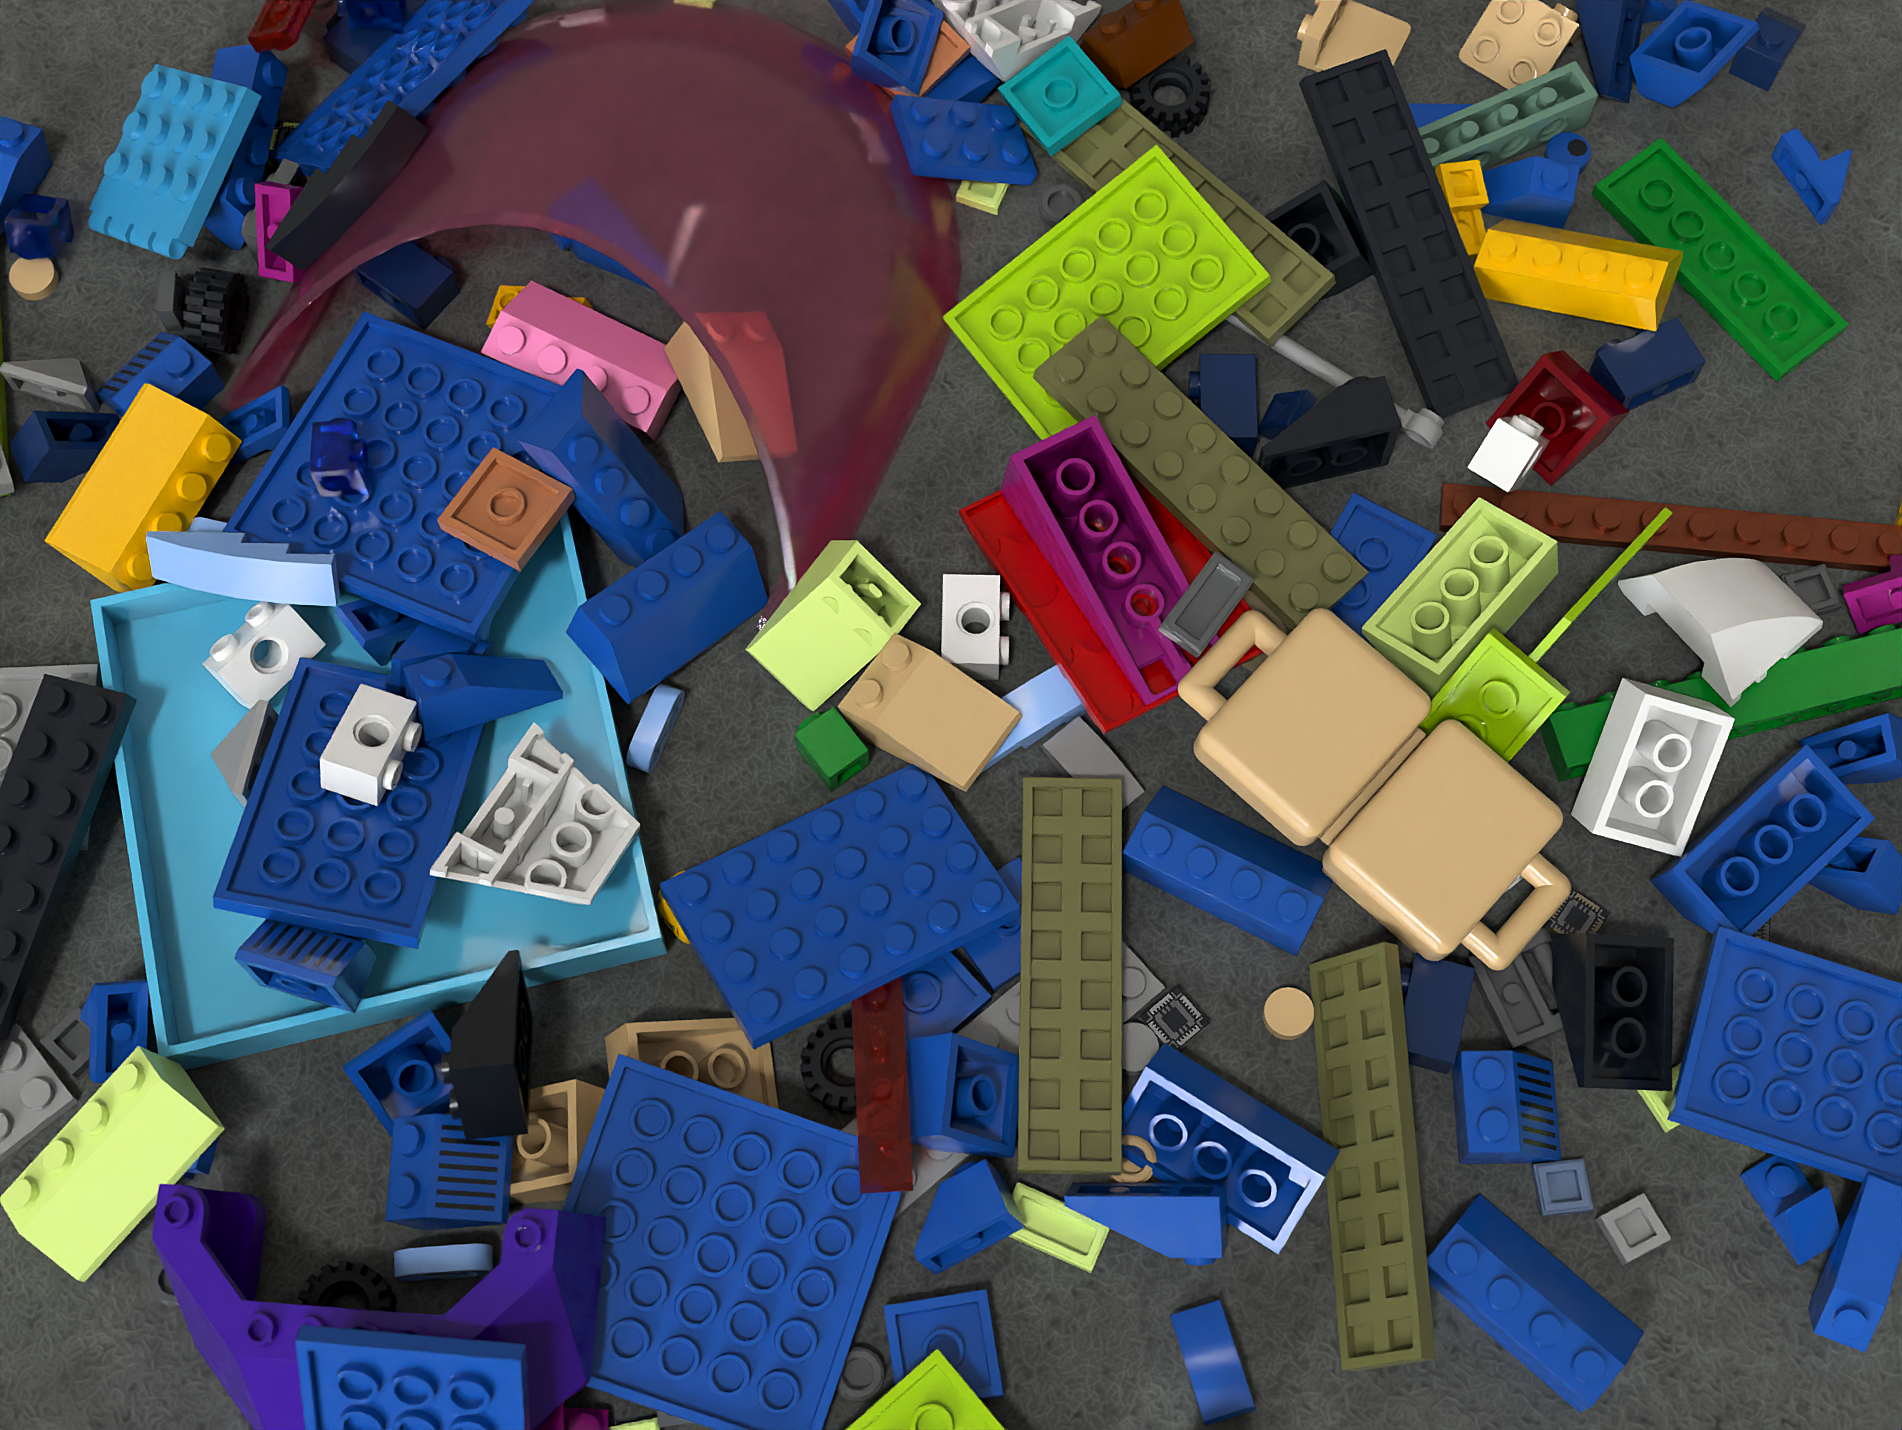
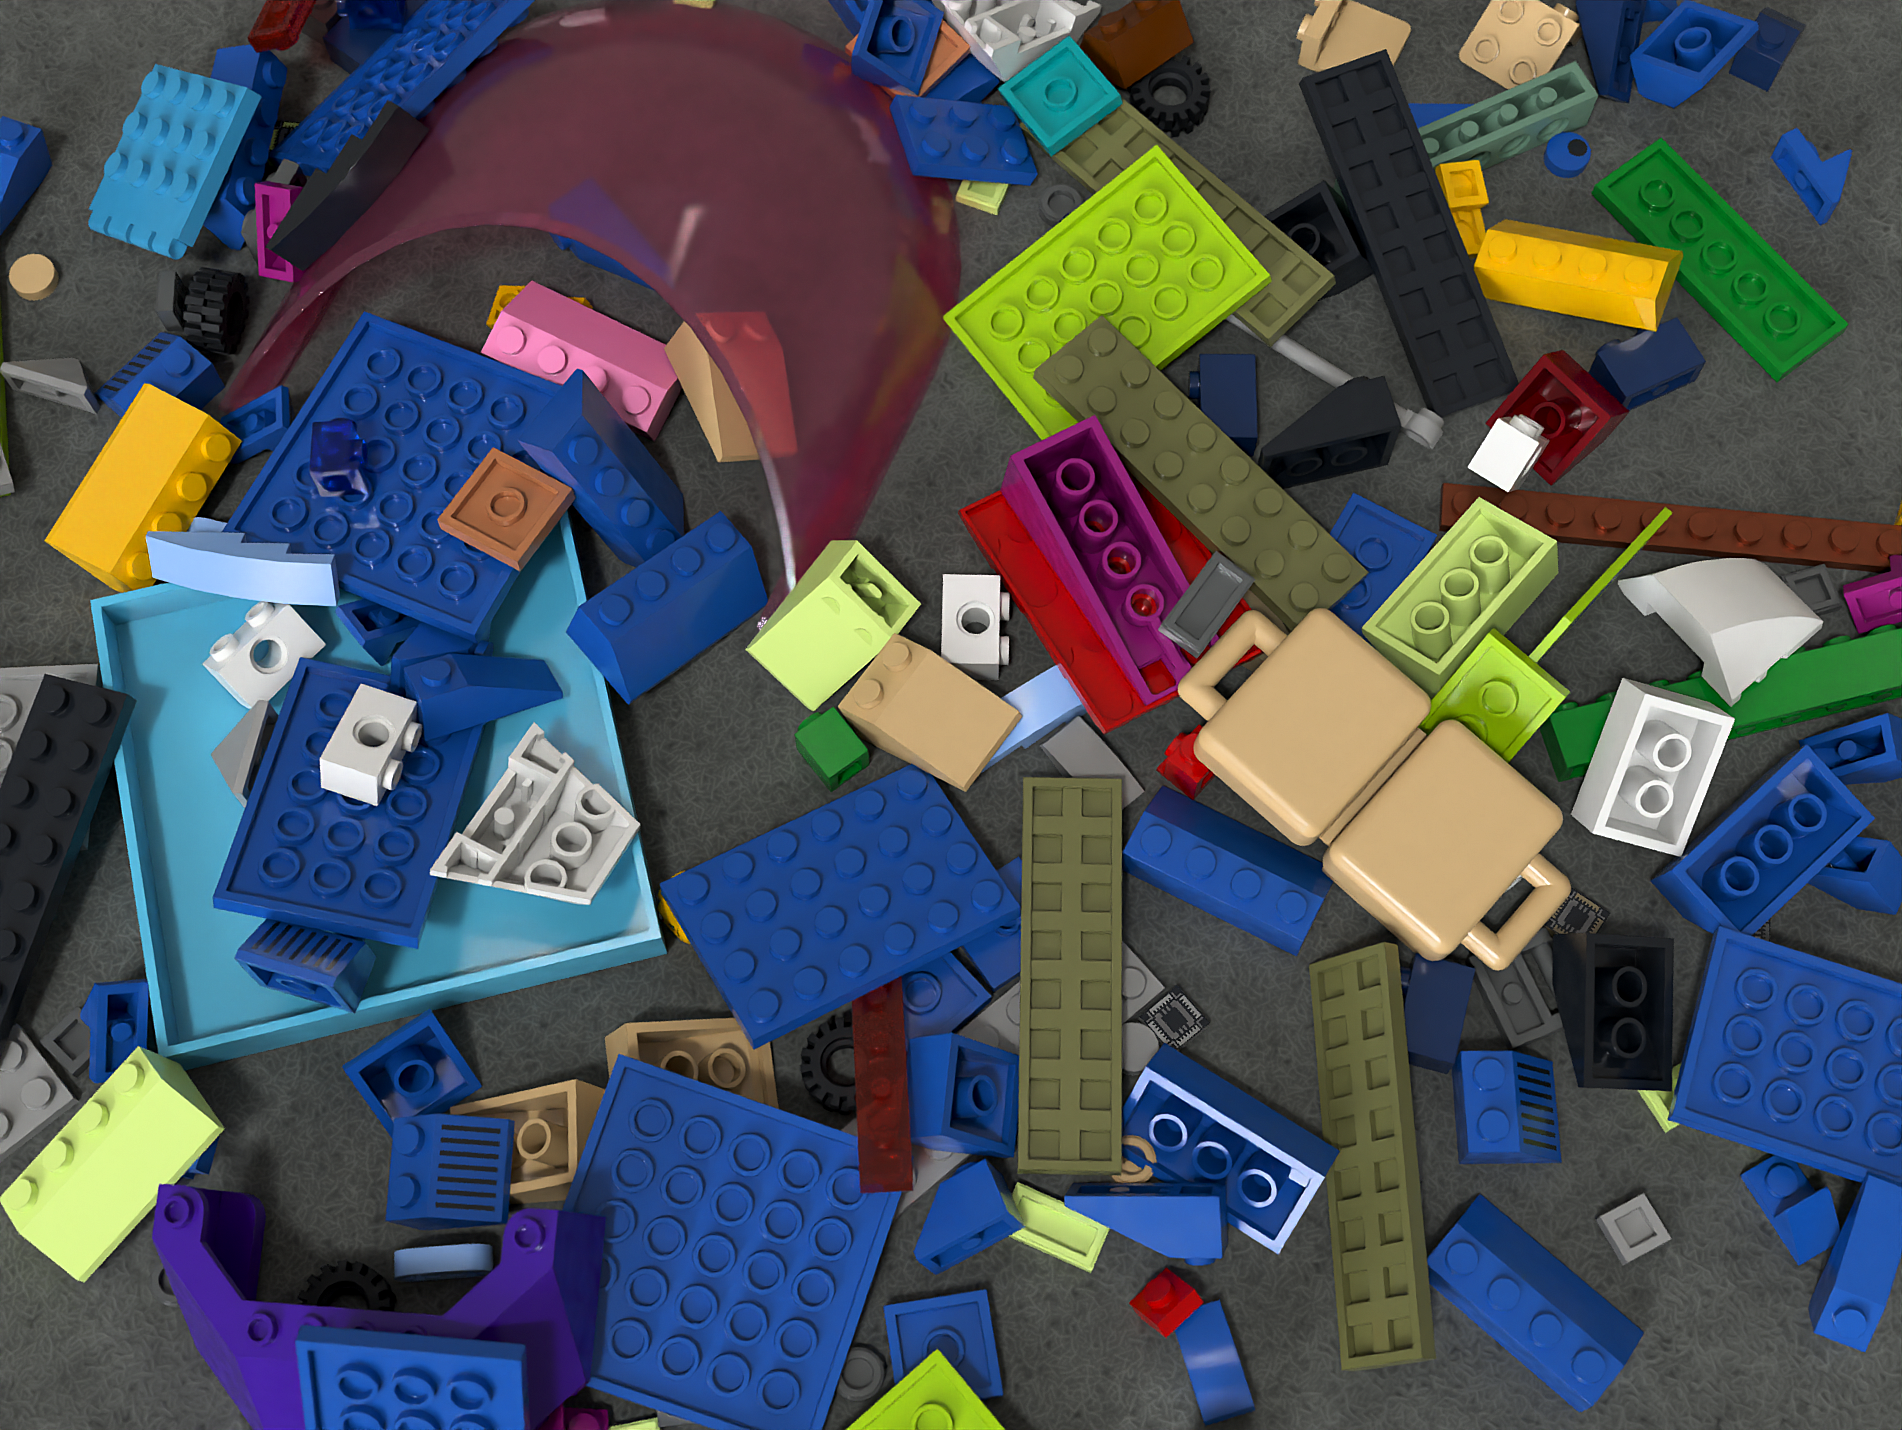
clear blue brick [4,193,74,260] -> none
dark blue slope [9,410,119,483] -> none
dark blue brick [348,223,460,330] -> none
black slope [441,950,533,1140] -> none
light blue beam [626,683,685,774] -> none
dark blue tile [1257,389,1317,440] -> none
tan tile [1263,987,1314,1040] -> none
blue slope [1480,156,1580,229] -> none
sand blue tile [1531,1159,1594,1218] -> none
none -> red plate [1129,1268,1203,1338]
none -> red brick [1156,724,1216,800]

